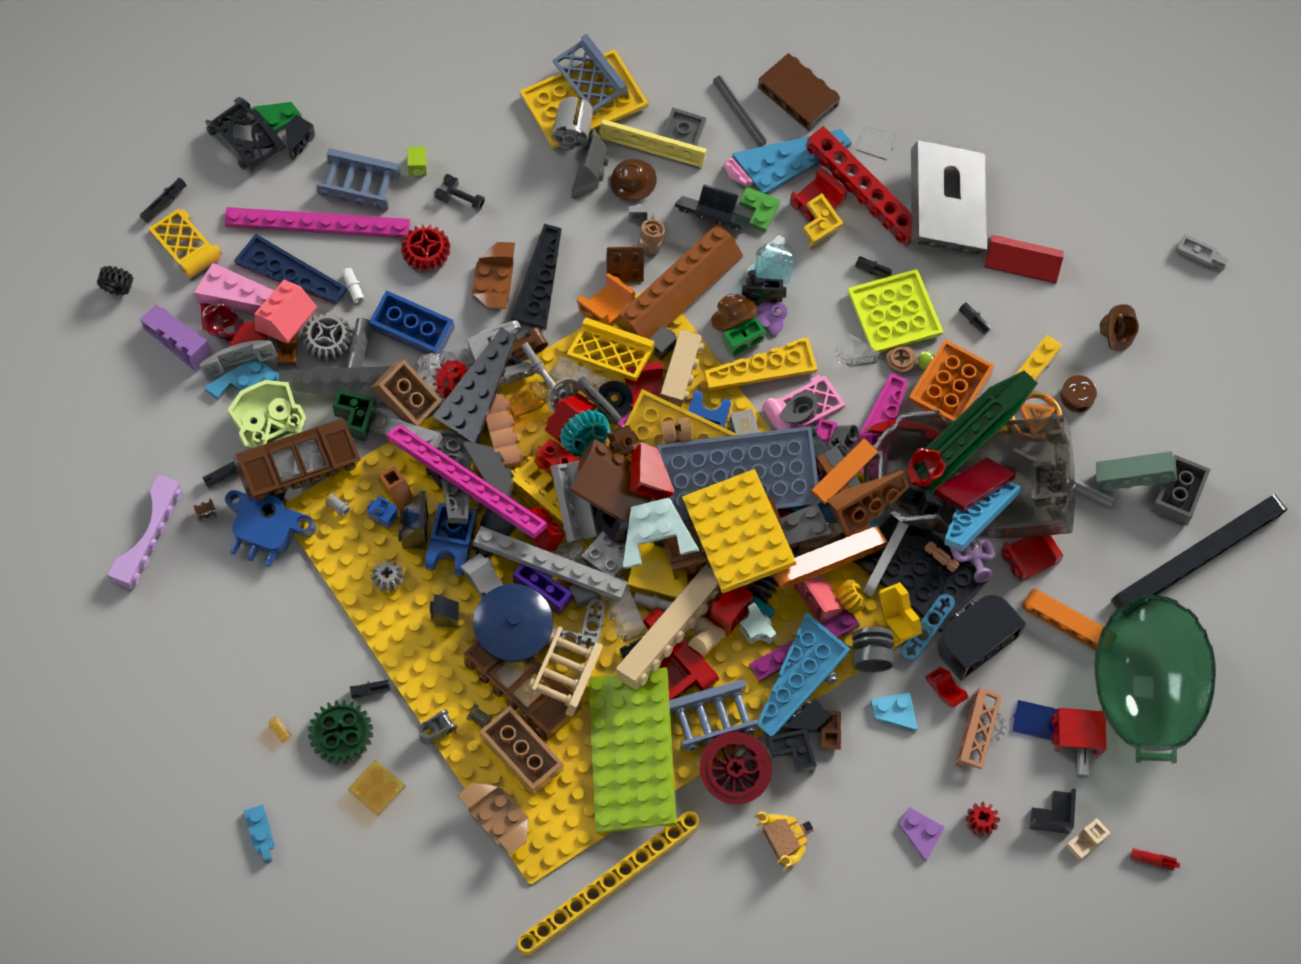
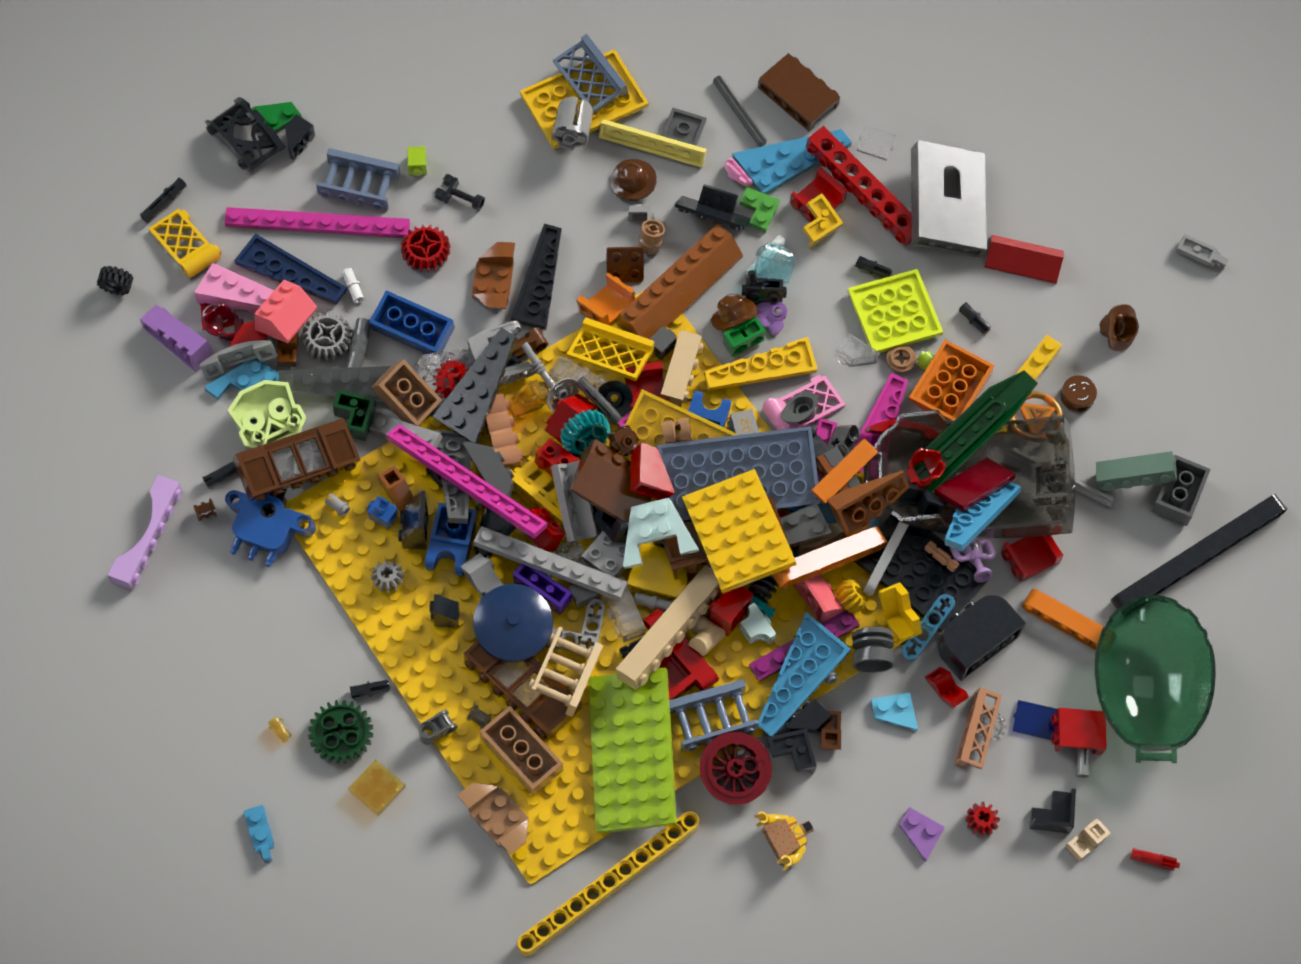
dark grey wedge [572,128,610,199] -> none

